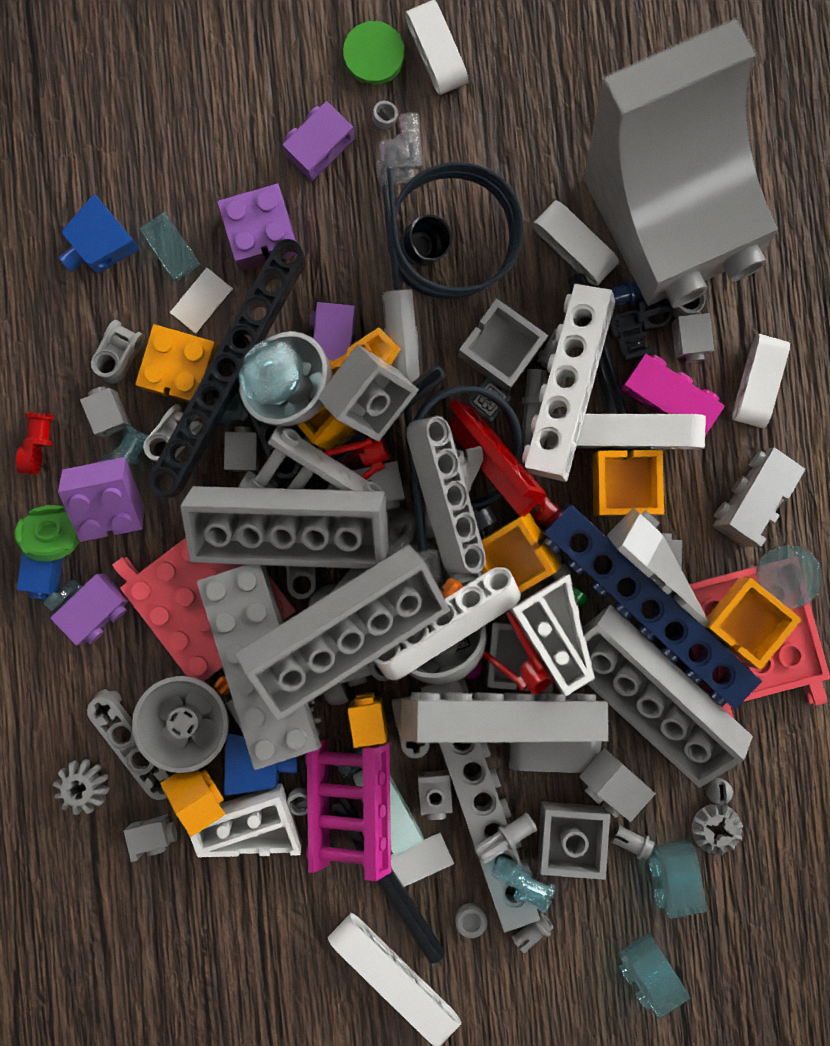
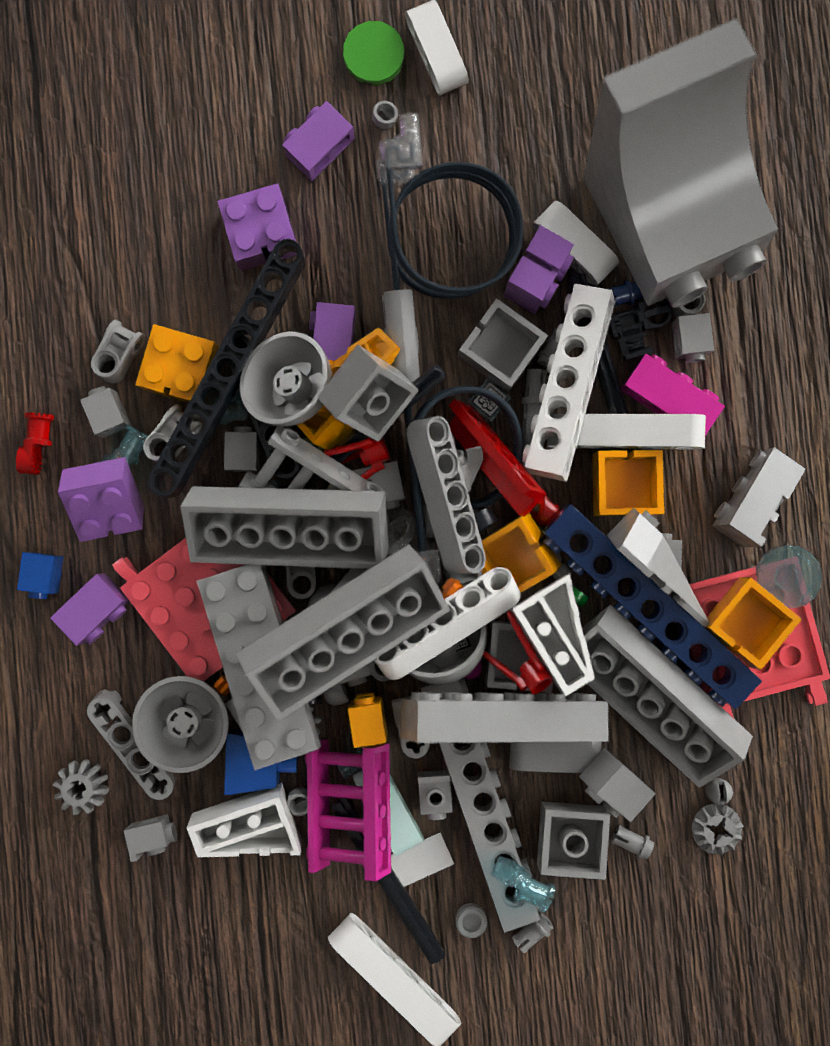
bright green tile [14,505,80,562] -> none
clear light blue tile [43,580,82,611] -> none
blue torso [58,194,140,273] -> none
clear light blue tile [139,211,201,282] -> none
light orange piece [160,769,225,837] -> none
white sticker [170,268,233,333] -> none
clear light blue tile [239,339,303,405] -> none
black helmet [400,214,452,266] -> none
light grey axle [475,813,537,863] -> none
clear light blue brick [618,932,691,1019] -> none
clear light blue brick [649,840,708,919] -> none
white beam [732,334,790,429] -> none
none -> medium lavender piece [503,225,574,314]

